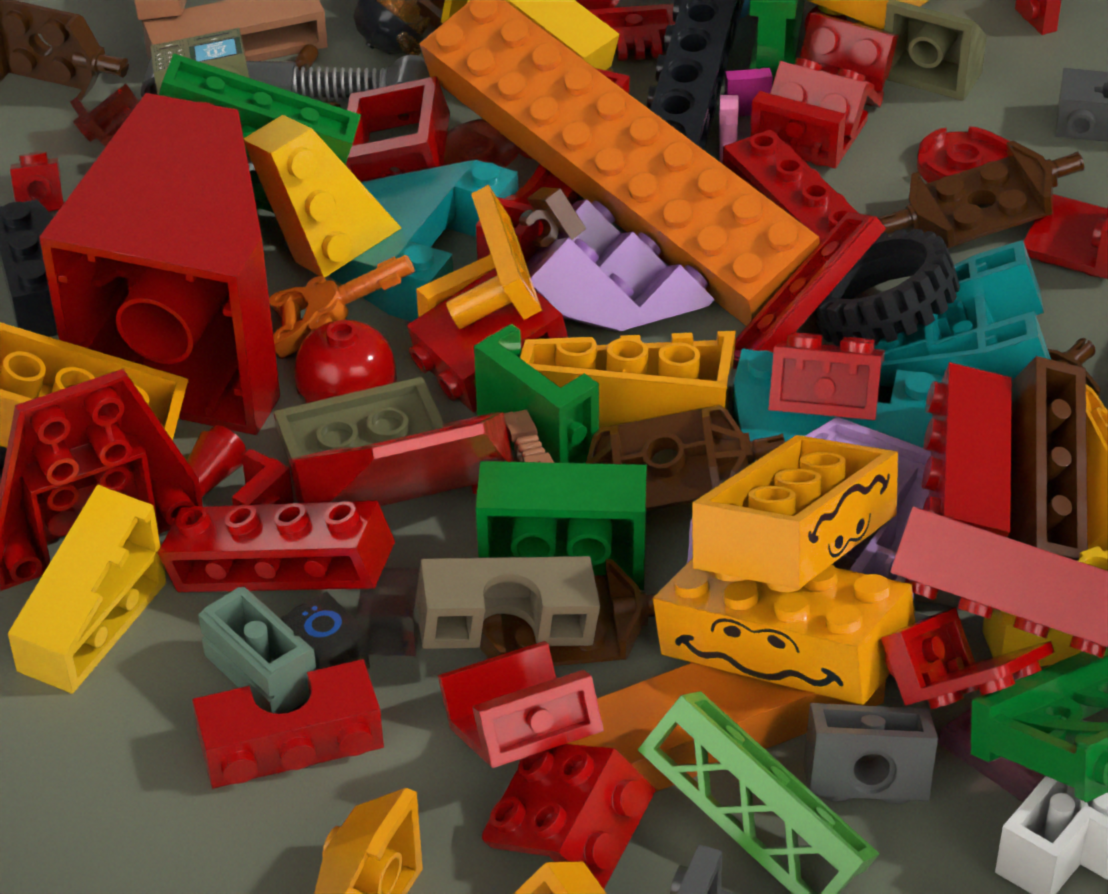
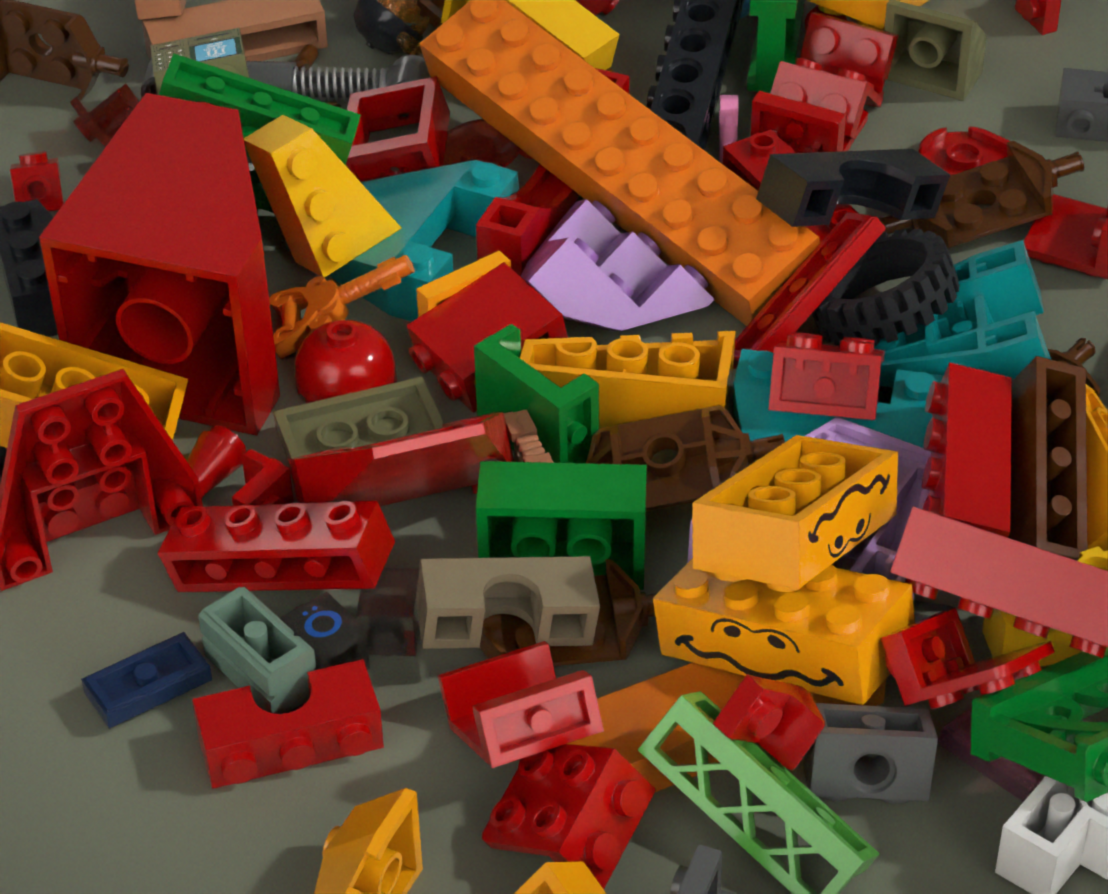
yellow wedge [8,485,167,694] -> none
light orange piece [446,185,542,329] -> none
reddish brown tile [519,187,586,247] -> none
red hinge [588,3,675,61] -> none
dark pink tile [724,68,773,117] -> none
none -> dark blue plate [81,632,212,729]
none -> red slope [712,674,825,770]
none -> black arch [756,149,950,227]

